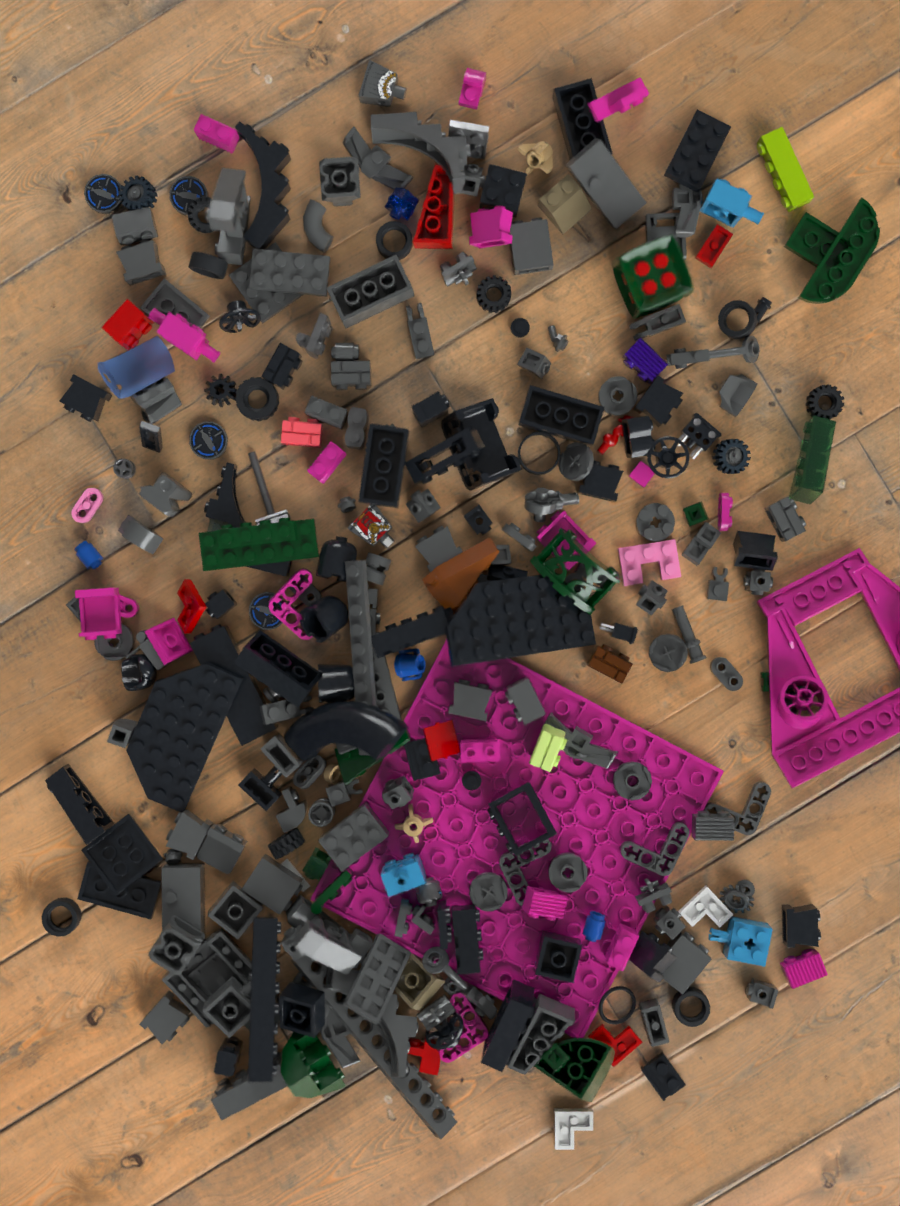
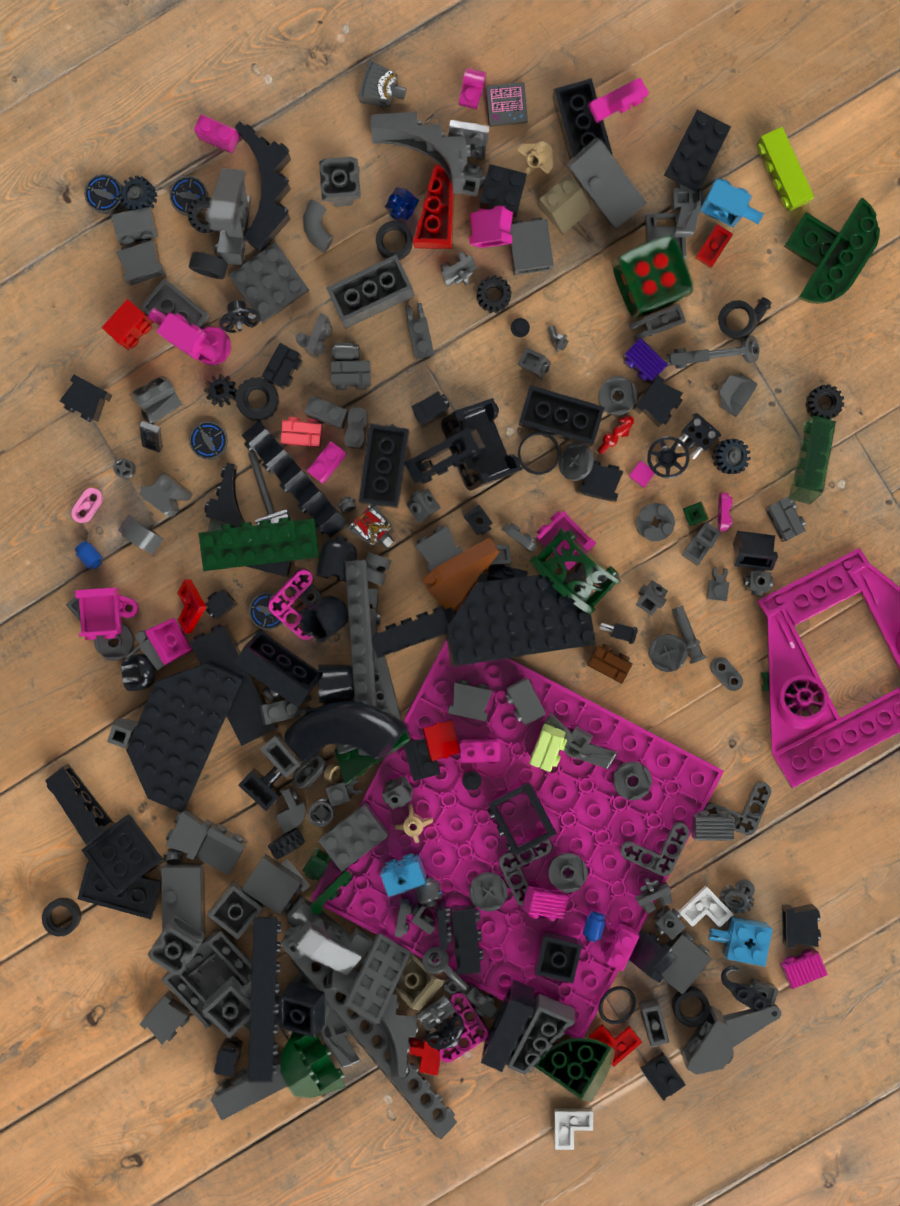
medium blue piece [97,336,175,399] -> none
dark grey plate [249,249,331,297] -> none
dark grey plate [343,126,413,193] -> none
blue piece [394,648,426,681] -> none
dark grey pin [524,488,579,522] -> none
dark green tile [542,1043,571,1073] -> none
bright pink plate [618,539,681,586] -> none
black brick [622,416,656,458] -> none
none -> dark pink tile [198,326,232,366]
none -> black brick [242,420,347,538]
none -> dark grey tile [486,82,528,127]
none -> dark grey slope [681,966,781,1075]

